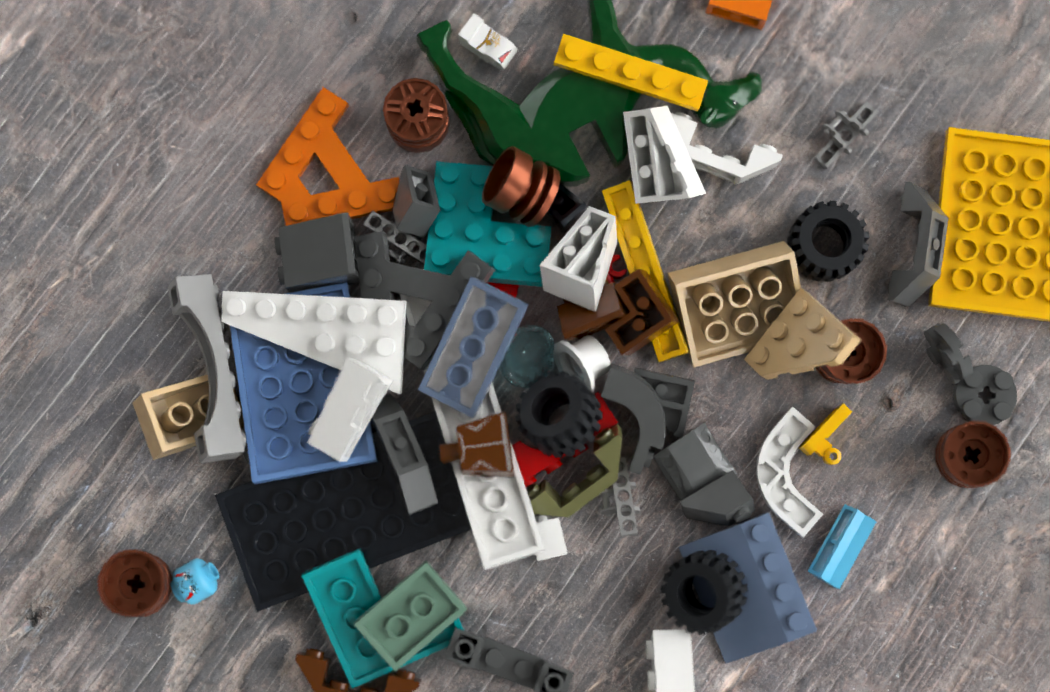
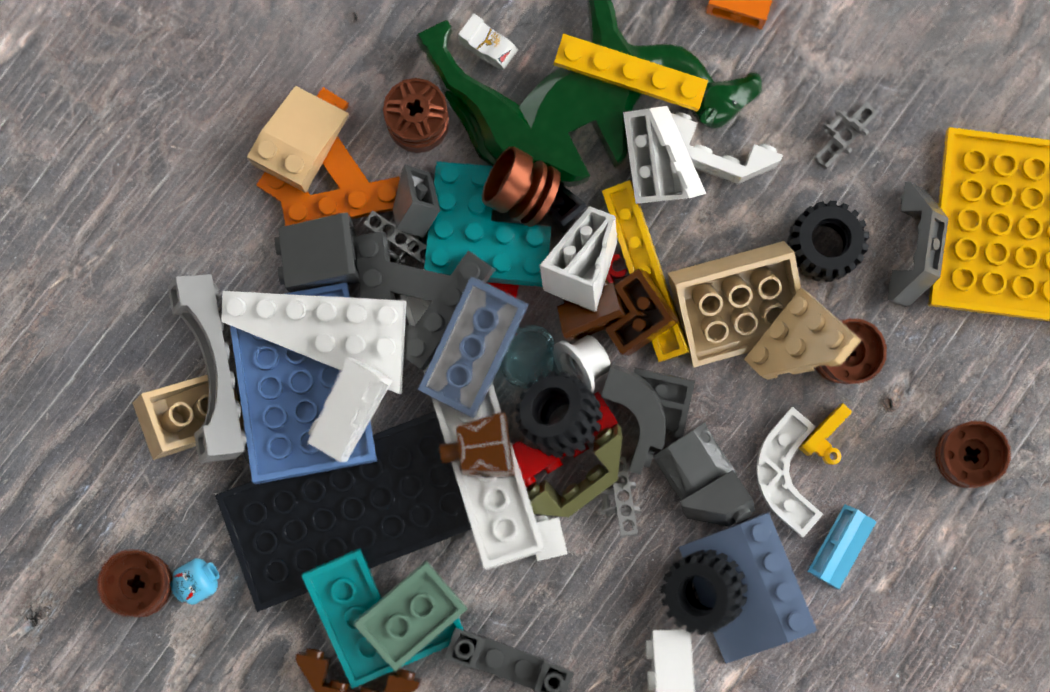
dark grey slope [370,394,438,515] -> none
dark grey plate [924,323,973,385] -> none
dark grey plate [953,365,1017,425] -> none
none -> tan slope [247,86,349,193]

